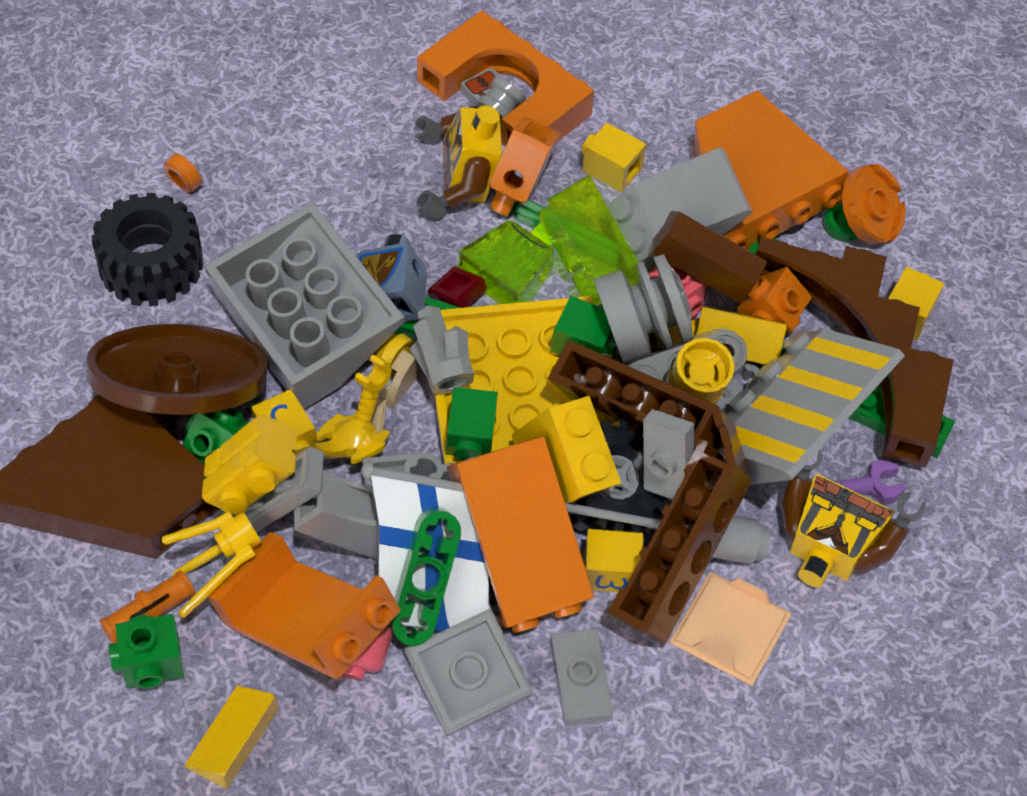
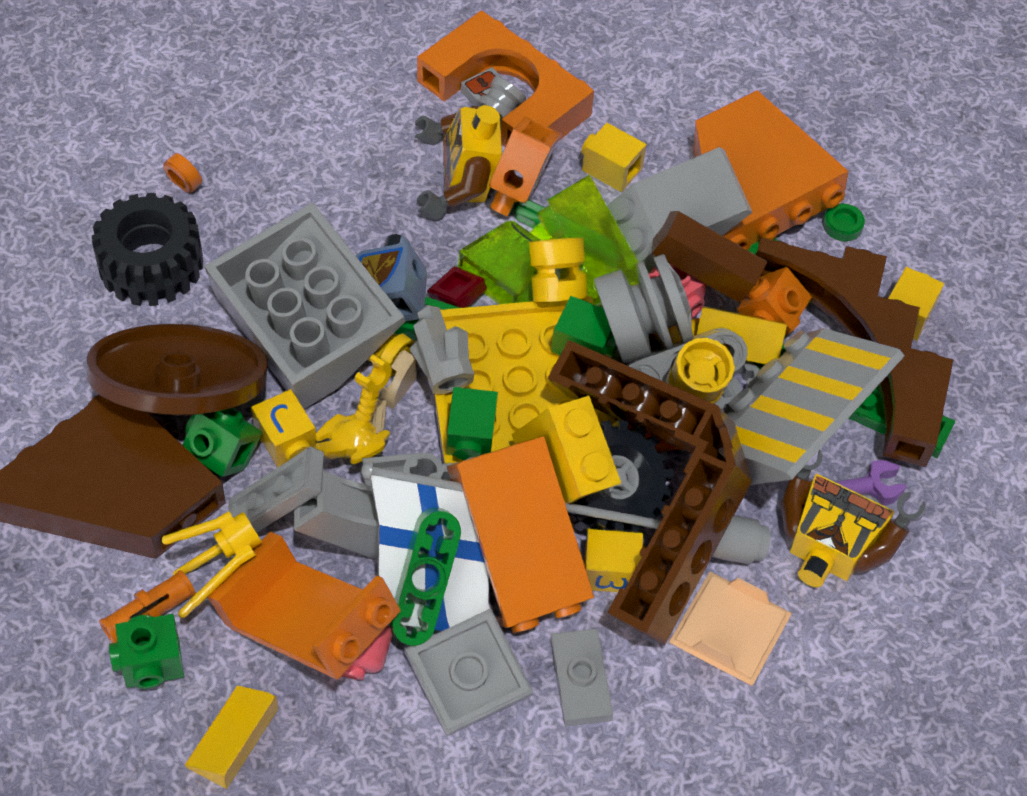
yellow brick [202,414,297,515] -> none
light grey plate [643,409,694,500] -> none
orange tile [842,164,906,245] -> none
none -> yellow wheel [529,237,588,302]

